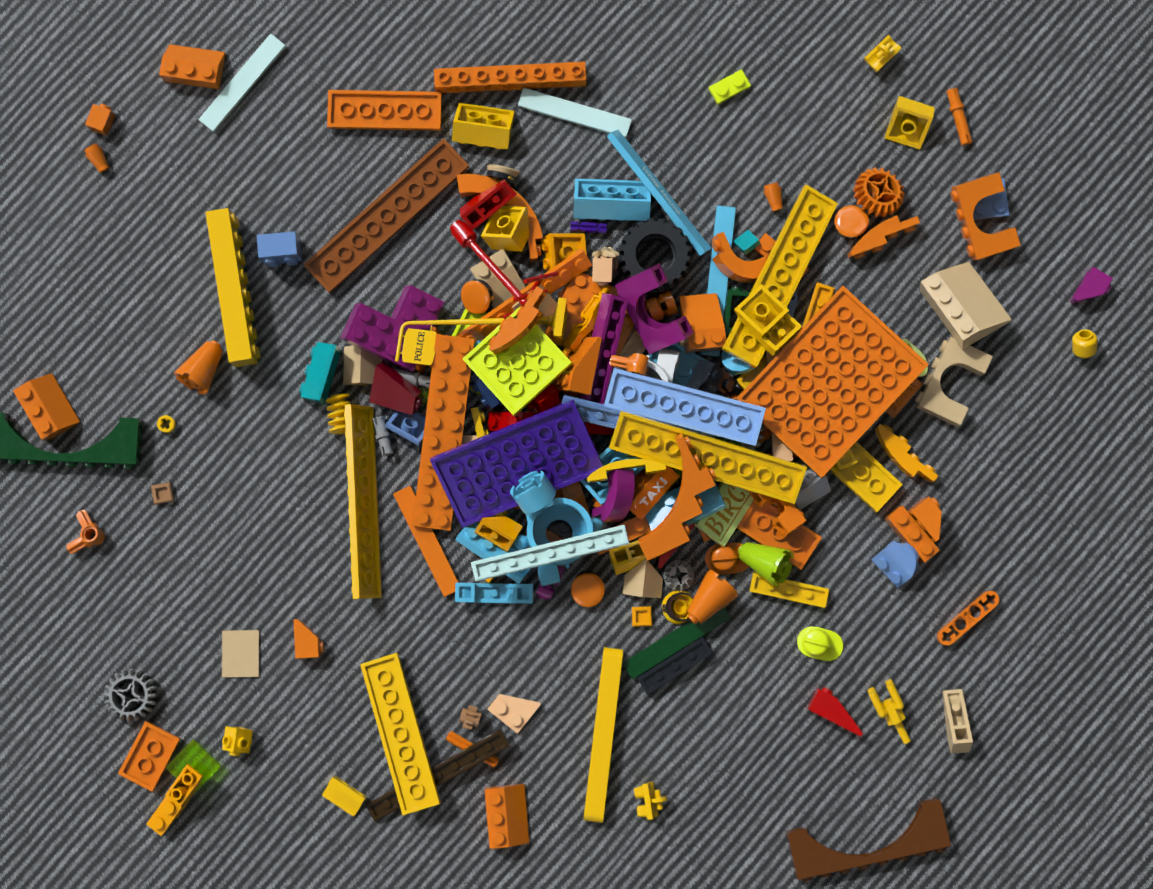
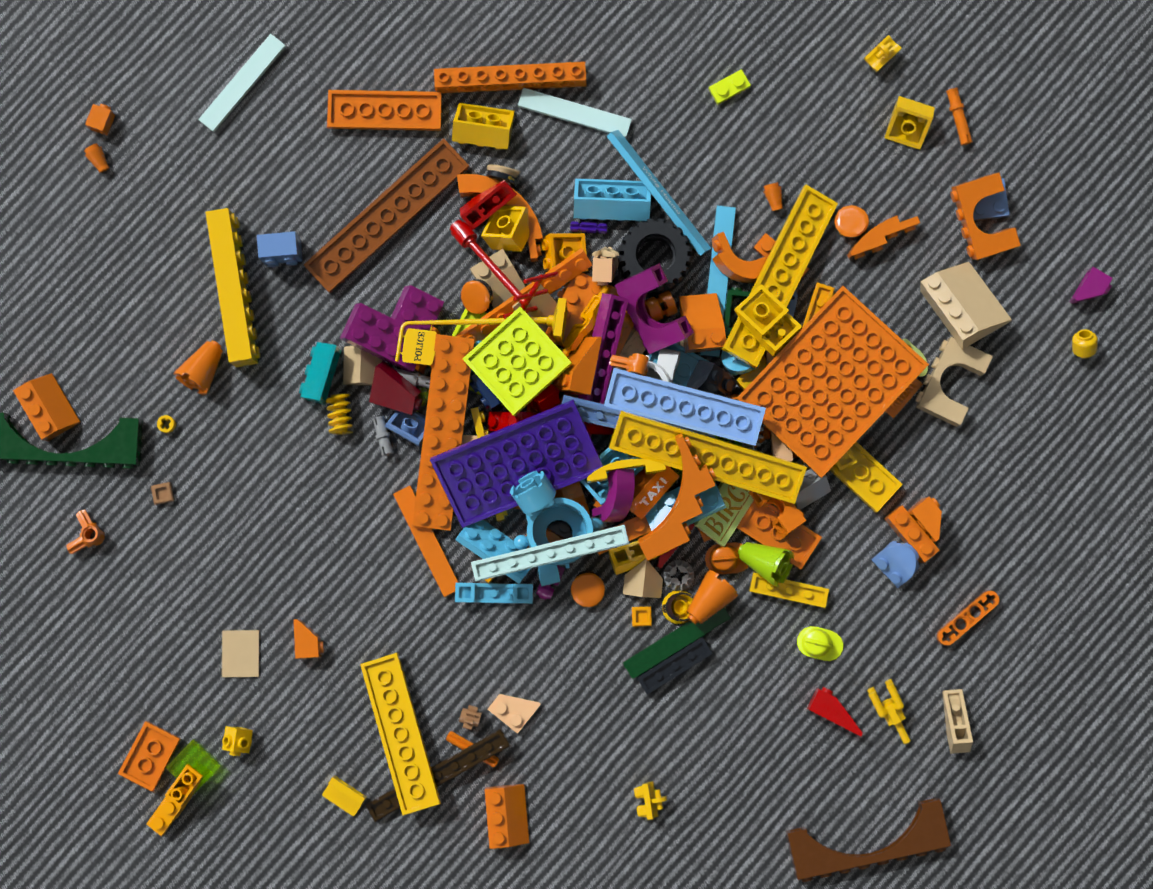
light grey gear [104,669,158,722] -> none
orange slope [159,44,226,89] -> none
yellow plate [344,404,382,599] -> none
light orange slope [474,516,523,552] -> none
orange slope [489,286,547,355] -> none
yellow beam [583,647,623,823] -> none
teal tile [734,230,761,255] -> none
orange gear [853,167,905,218] -> none
light orange slope [875,424,938,483] -> none

